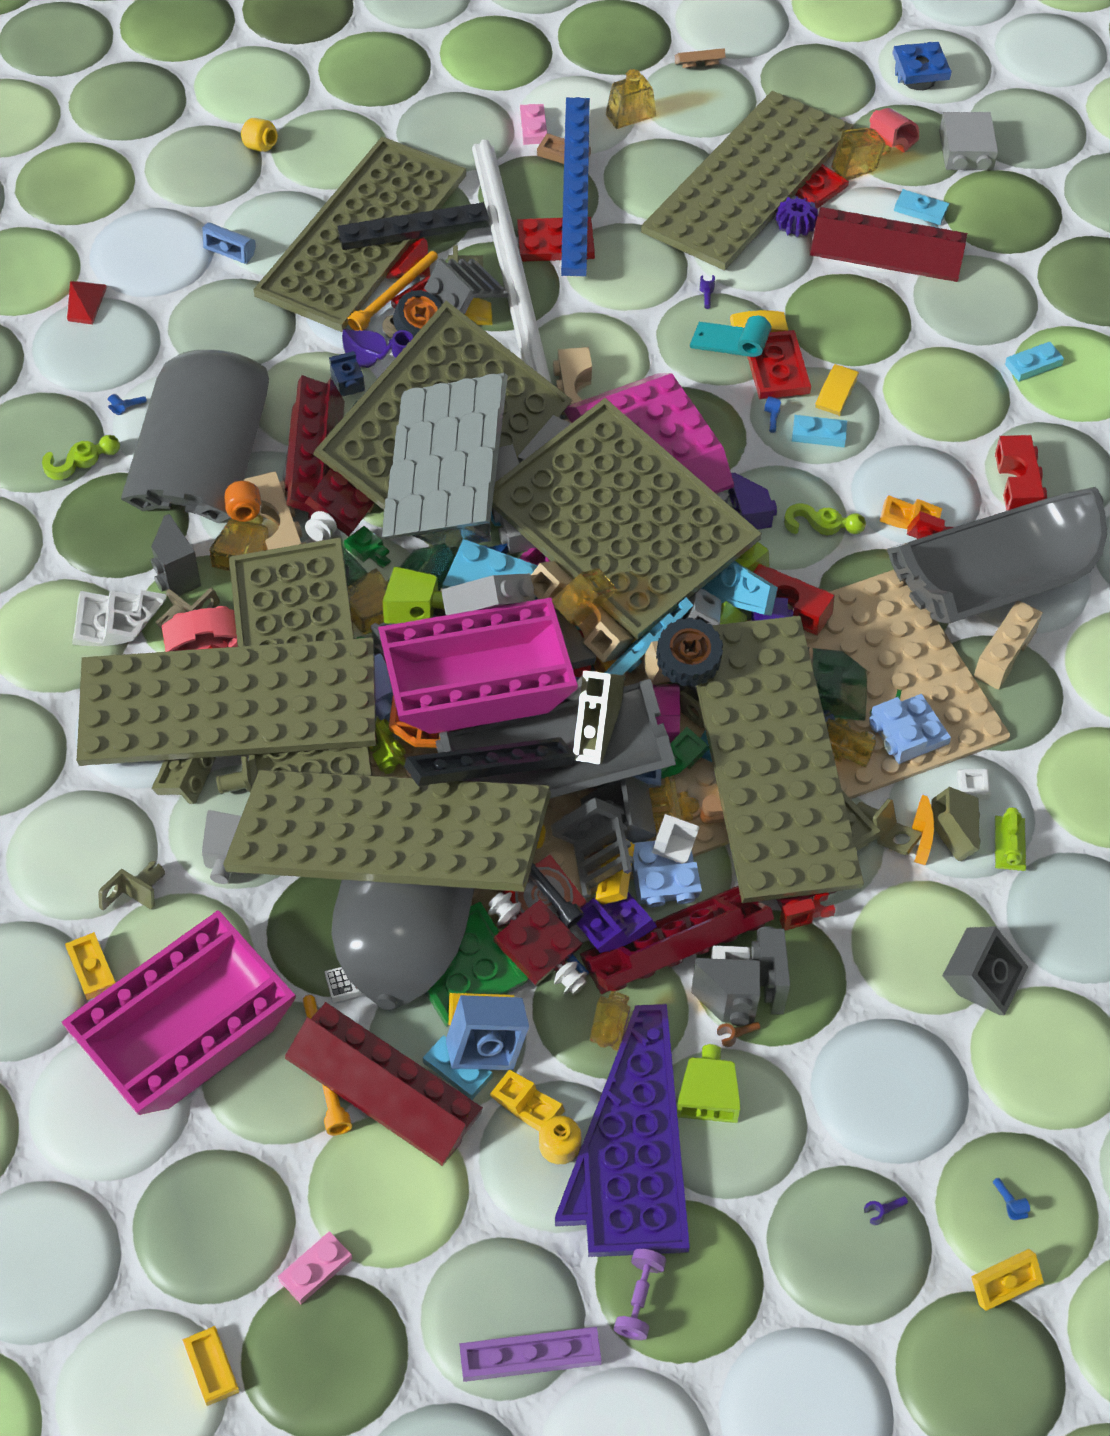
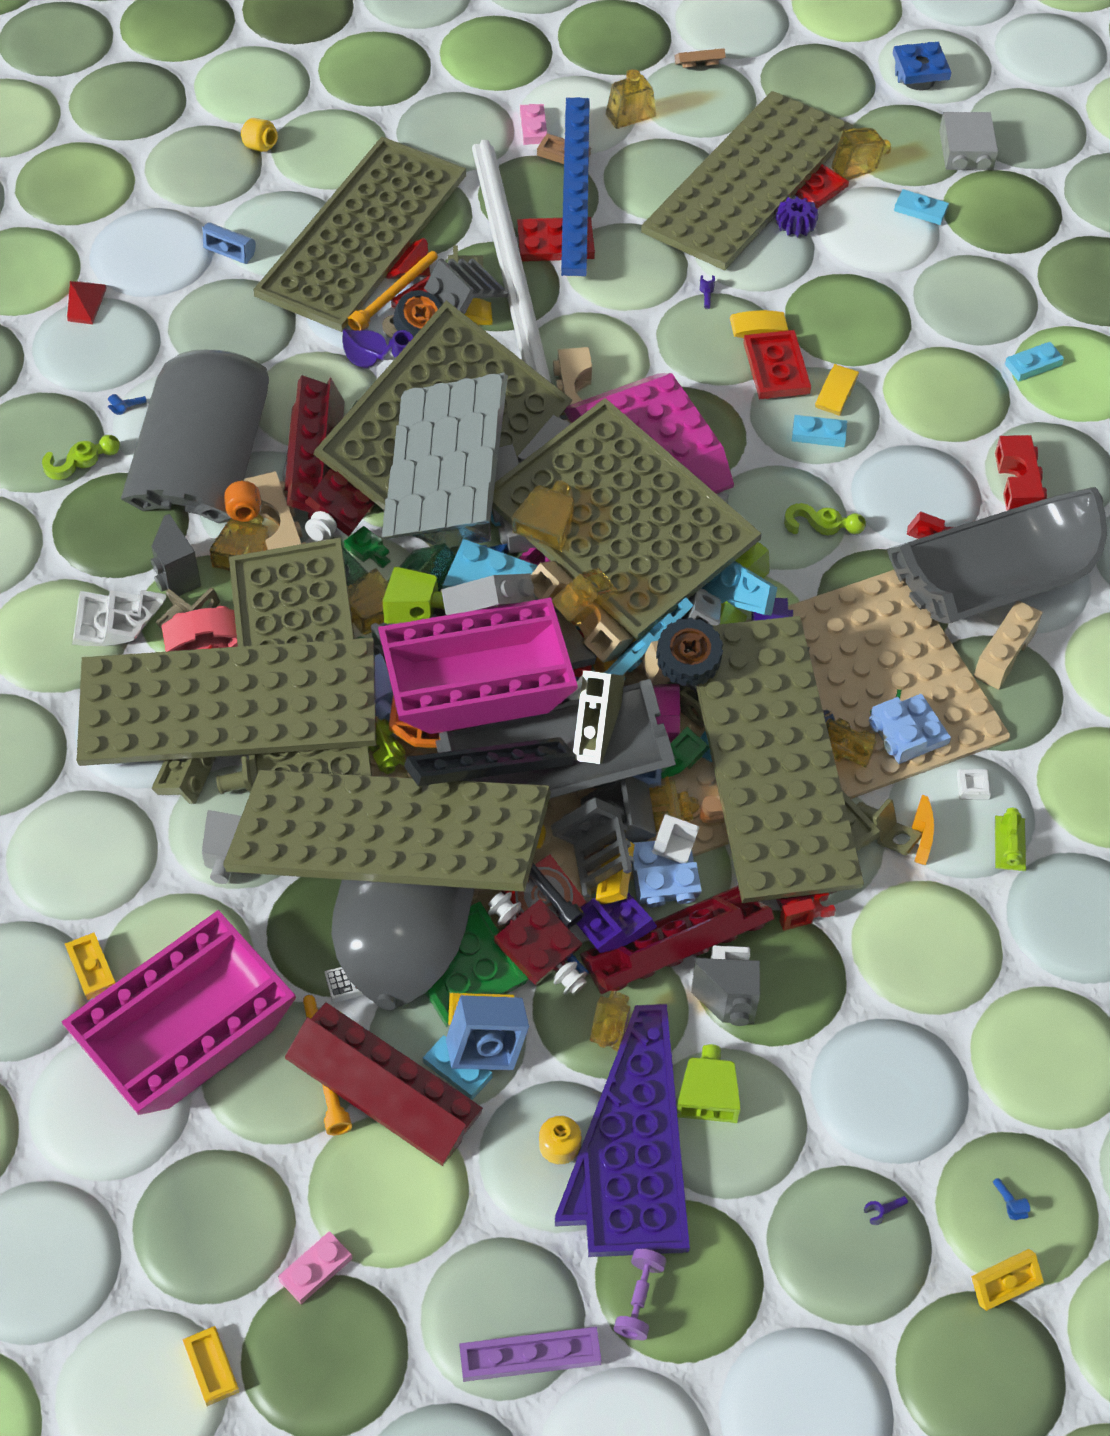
olive bracket [98,861,165,911] -> none
dark blue brick [329,351,365,397] -> none
black plate [337,202,490,250] -> none
yellow slope [490,1070,565,1132] -> none
teal door [690,315,772,357] -> none
dark orange hand [717,1022,760,1047] -> none
dark purple slope [727,472,777,530] -> none
dark grey plate [749,926,790,1014] -> none
red arch [753,564,835,636] -> none
blue hand [764,396,781,433] -> none
dark red slope [810,207,968,282] -> none
clear green slope [811,648,867,721] -> none
coral brick [869,108,919,153] -> none
light orange slope [879,495,942,529] -> none
olive slope [931,786,981,861] -> none
dark grey slope [942,926,1028,1015] -> none
none -> clear yellow torso [512,481,574,551]

